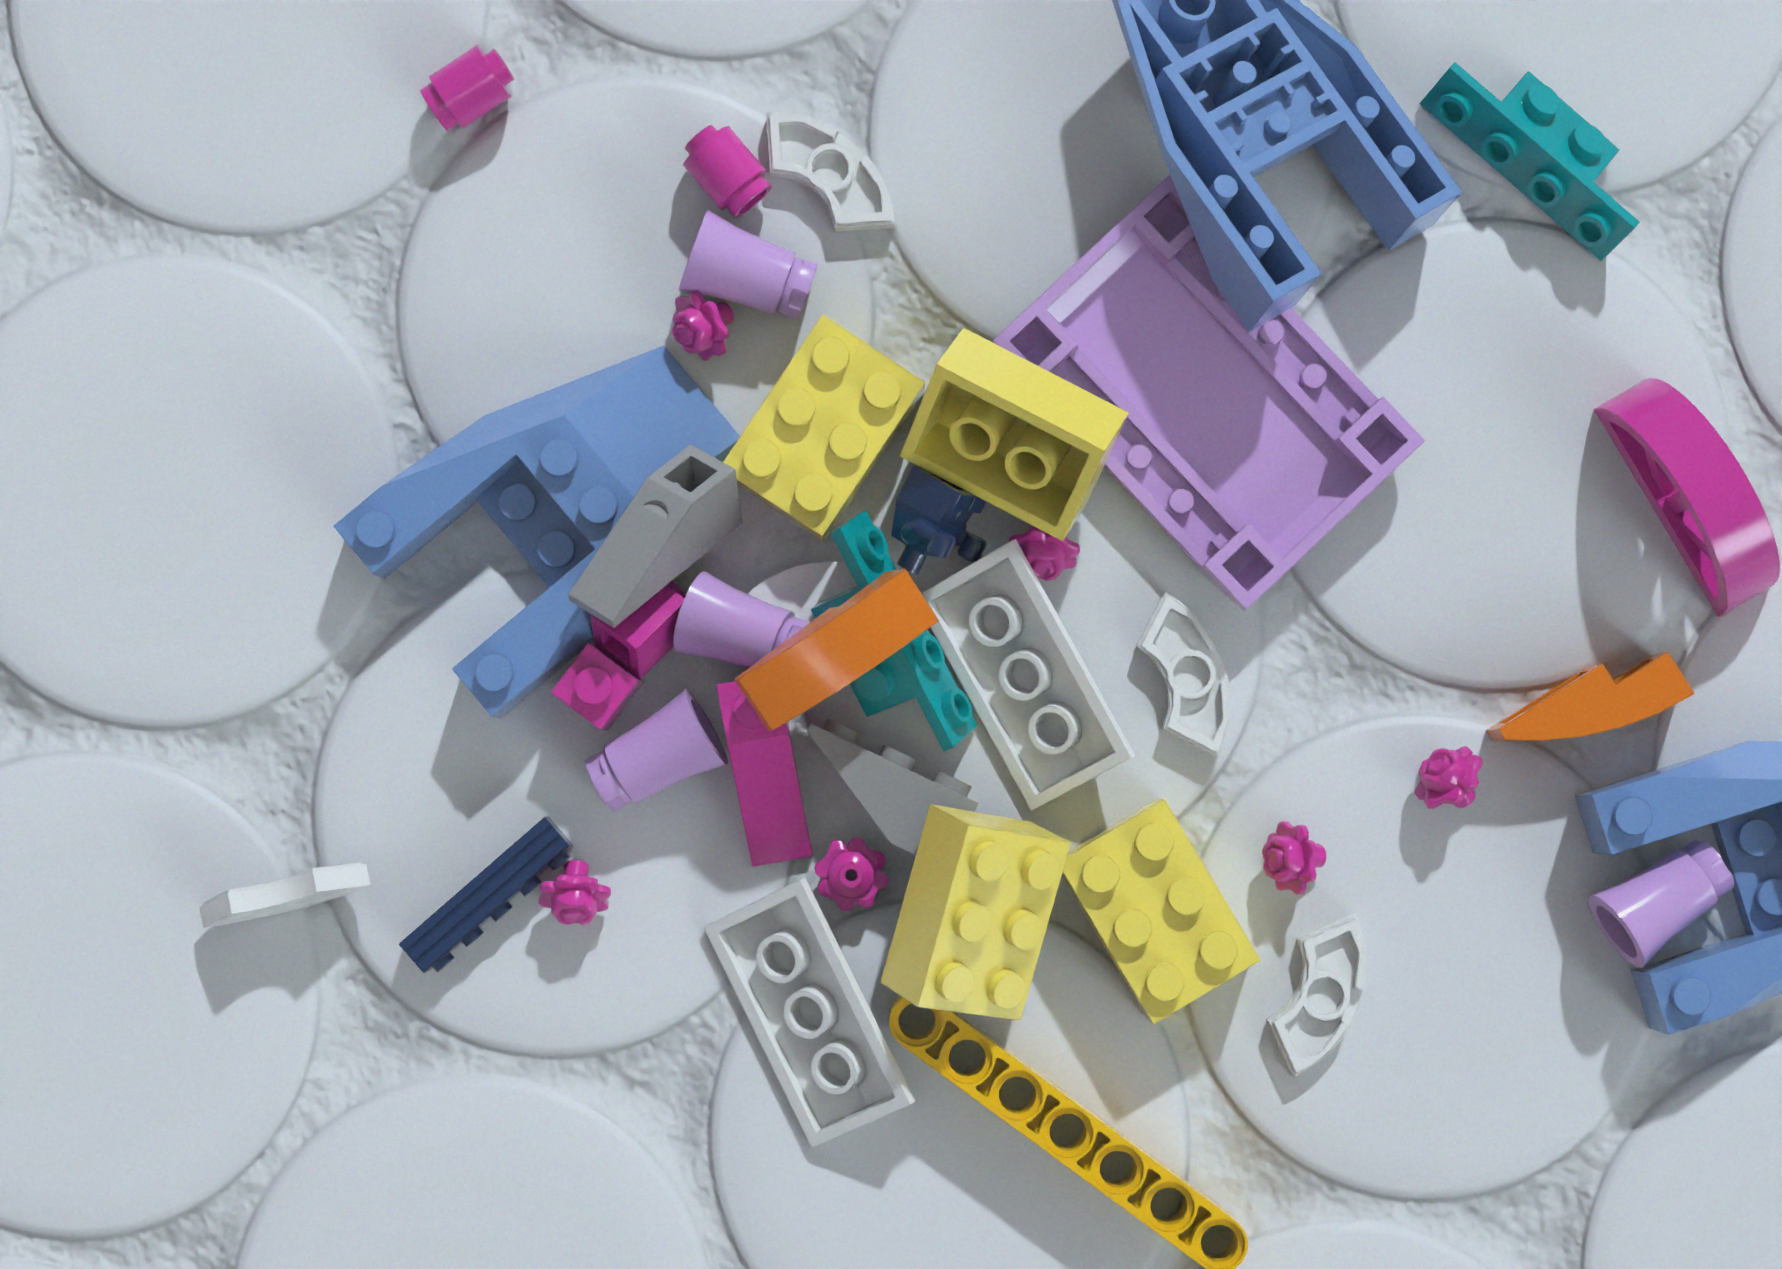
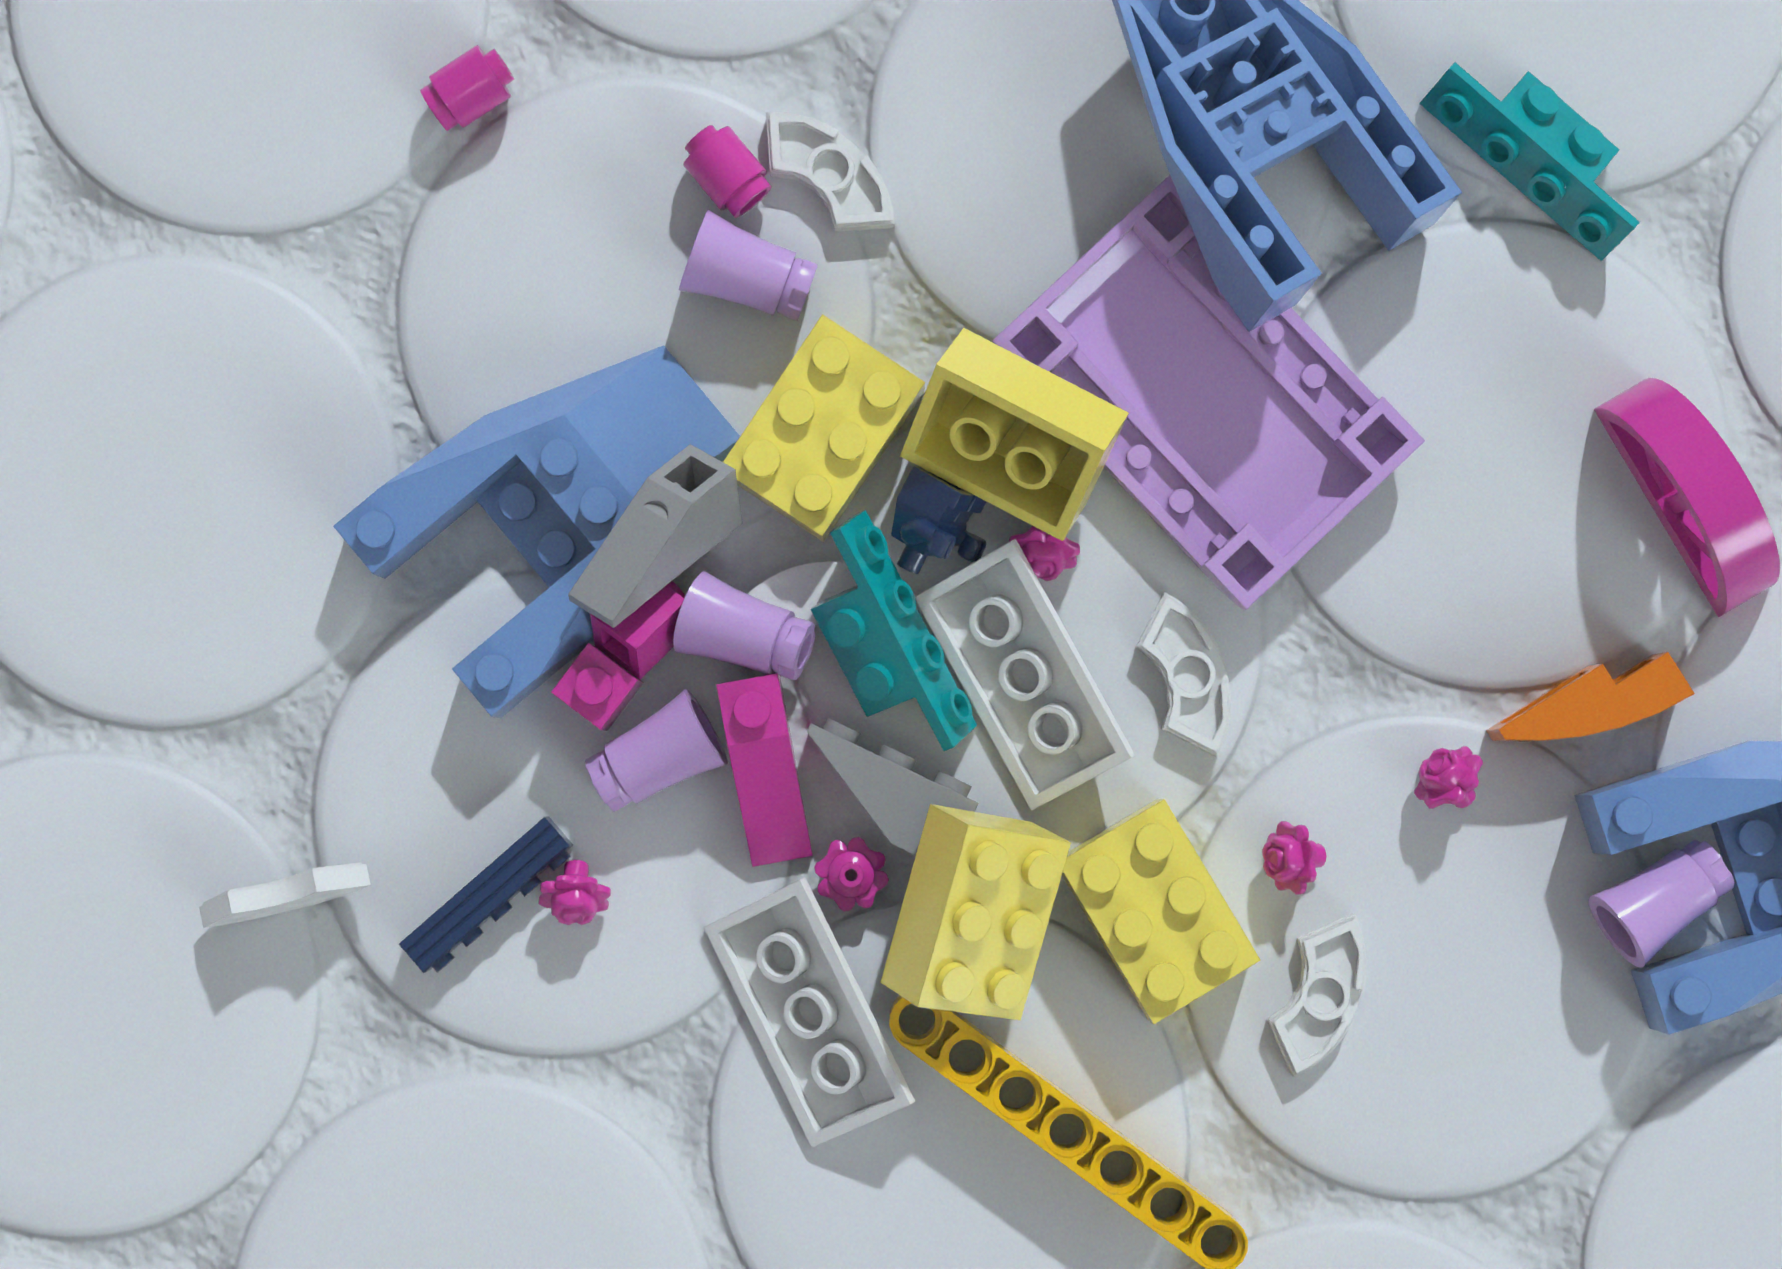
dark pink plant [671,291,734,361] -> none
orange slope [734,569,939,731] -> none

